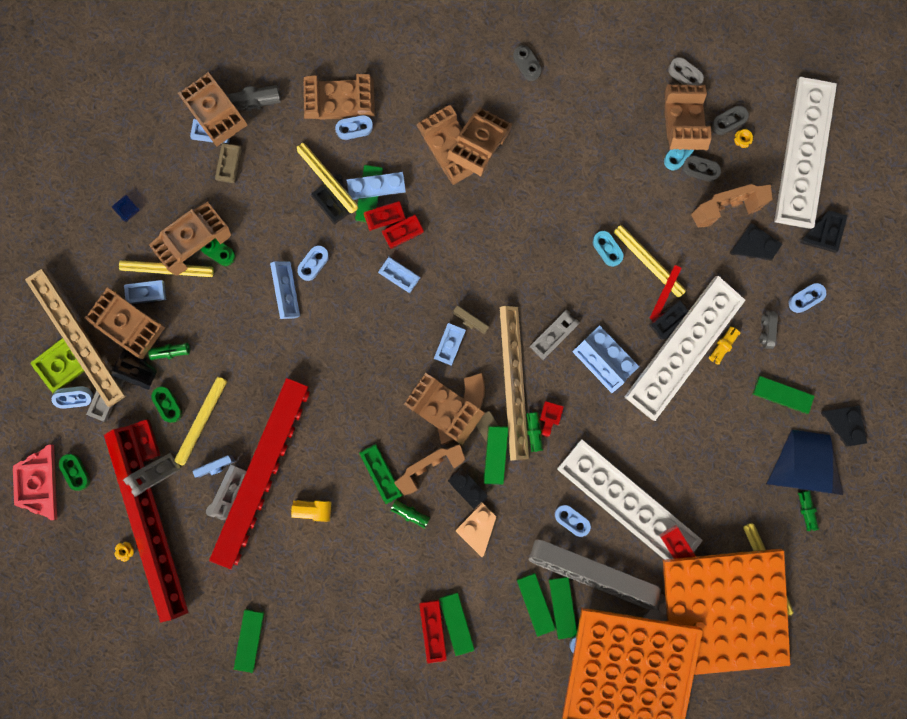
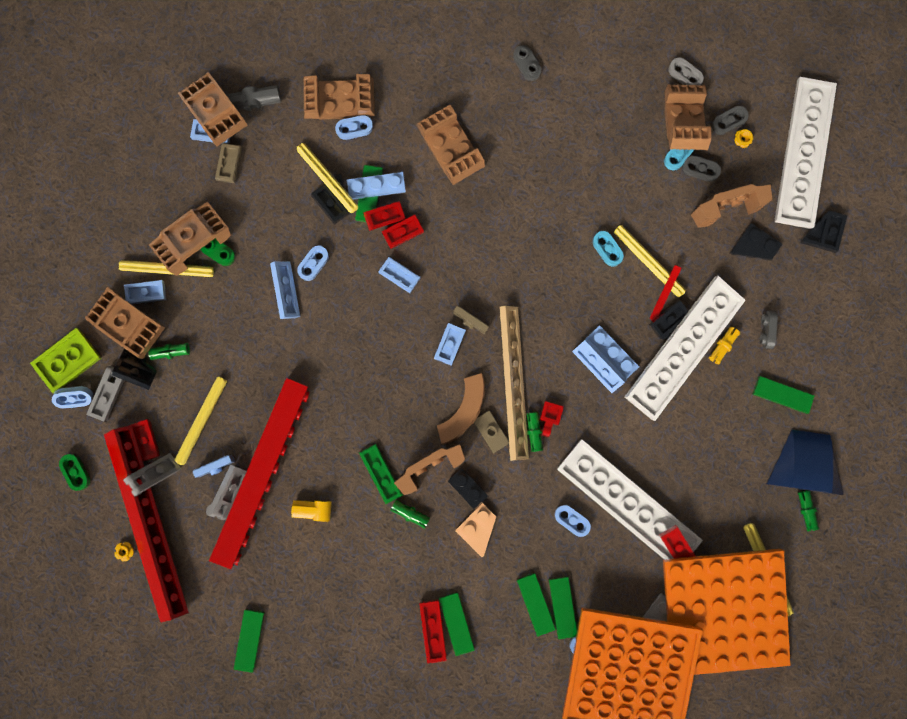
coral wing [13,445,57,520] -> none
tan plate [25,269,126,407] -> none
clear blue plate [112,195,140,222] -> none
green plate [151,387,182,423] -> none
medium nougat plate [404,373,485,445] -> none
medium nougat plate [447,107,513,176] -> none
green tile [483,425,508,485] -> none
light grey beam [529,540,661,610] -> none
light grey plate [530,310,580,360] -> none
light blue plate [789,283,826,313] -> none
black wing [821,405,867,447] -> none

